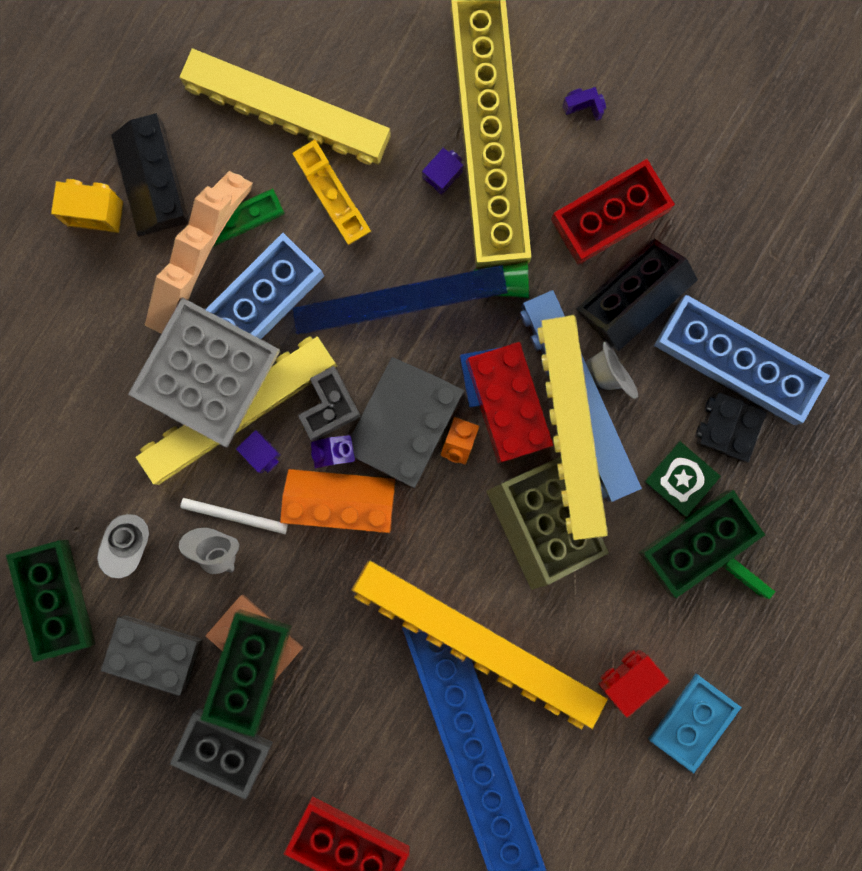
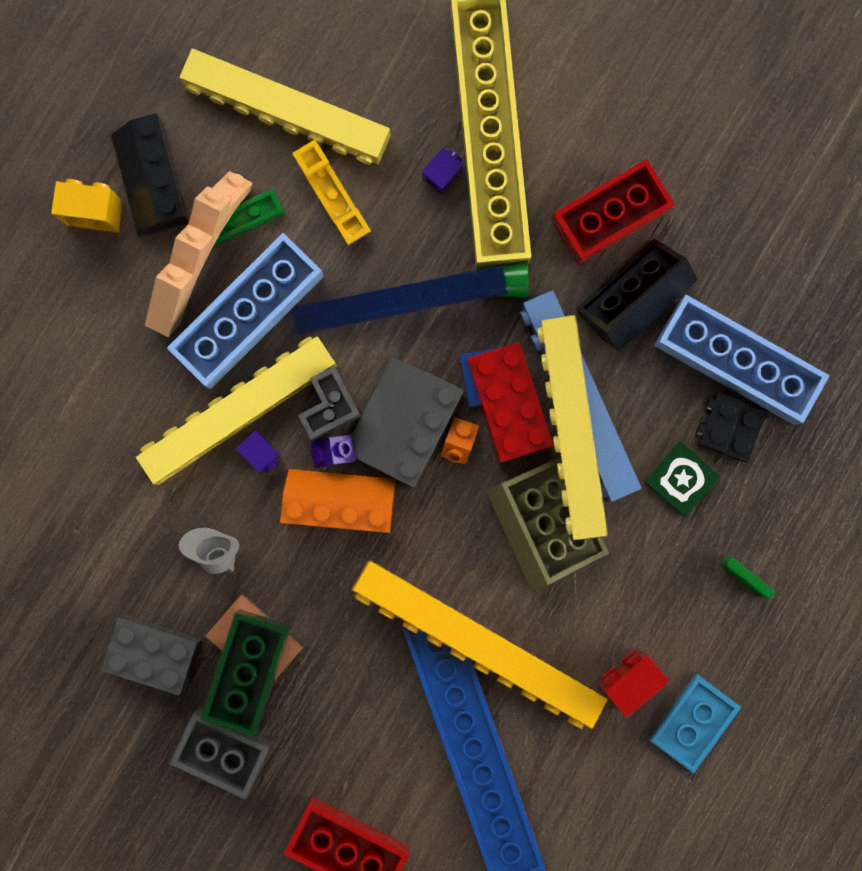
dark green brick [6,540,96,662] -> none
light grey piece [97,514,149,578] -> none
light grey plate [129,297,280,447] -> none
white bar [181,498,288,534] -> none
dark purple bracket [562,87,606,121] -> none
light grey piece [586,341,638,399] -> none
dark green brick [639,490,765,599] -> none

